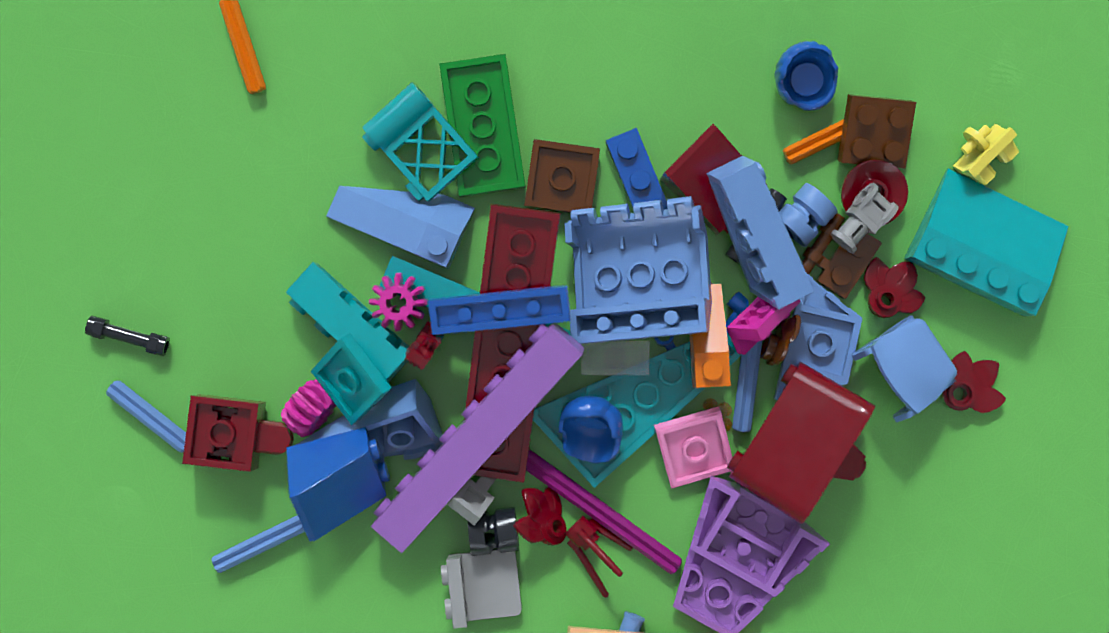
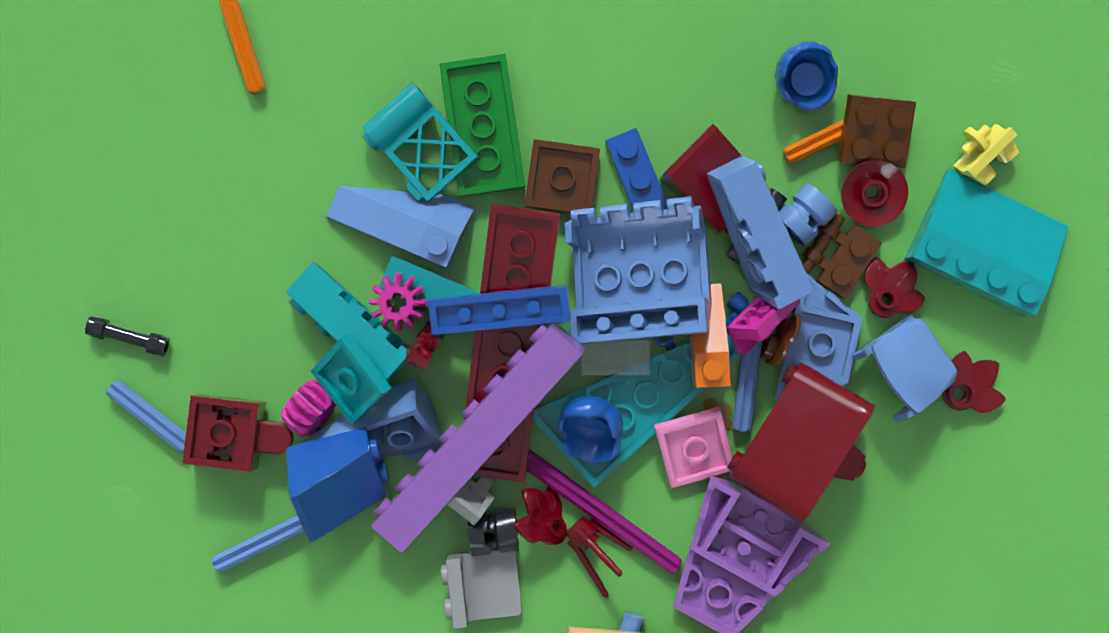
light grey connector [830,183,899,254] -> none

